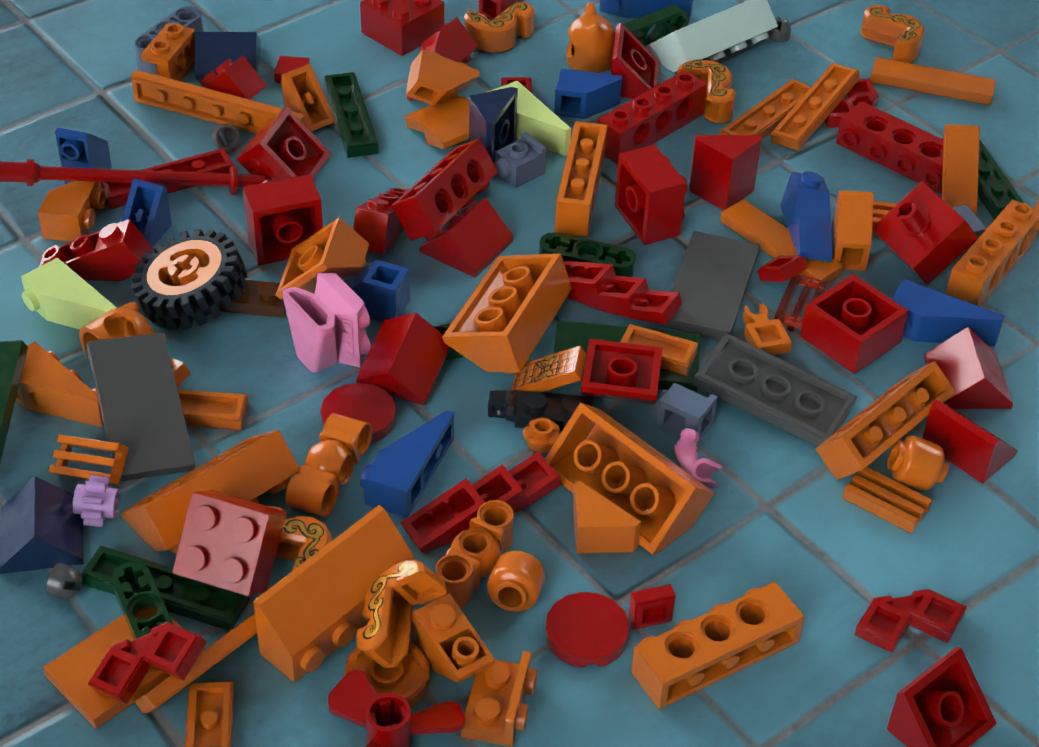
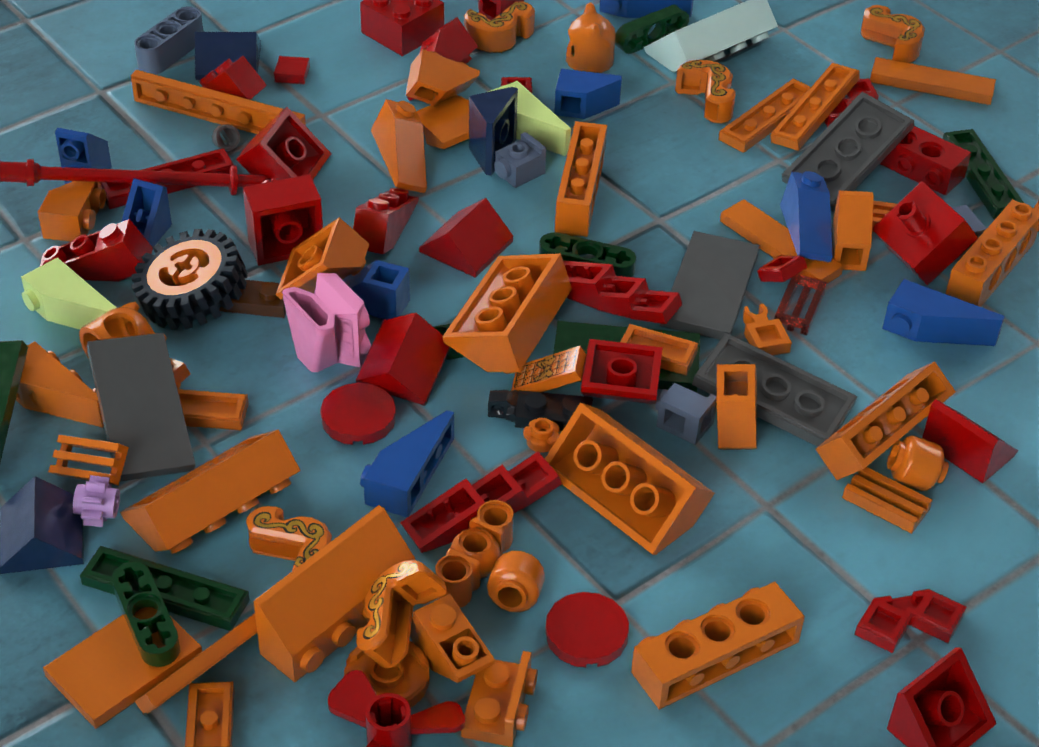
dark grey hinge [47,562,83,599] -> none
red tile [88,622,207,705] -> none
orange bracket [141,23,196,81] -> none
brick [172,490,287,596] -> none
orange slope [281,64,337,132] -> none
orange piece [285,413,373,517] -> none
dark green tile [324,72,379,158] -> none
red brick [391,138,498,241] -> none
orange slope [572,480,641,554] -> none
red brick [597,70,707,165] -> none
red slope [611,23,660,98] -> none
red brick [614,144,688,245] -> none
red tile [628,584,676,630] -> none
bright pink piece [673,428,723,488] -> none
red slope [689,135,762,211] -> none
dark grey hinge [767,17,791,42] -> none
red brick [800,274,909,374] -> none
slope [924,327,1013,409] -> none
orange tile [942,124,980,217] -> none
none -> orange slope [371,99,427,193]
none -> orange slope [716,364,757,449]
none -> dark grey tile [782,91,914,212]

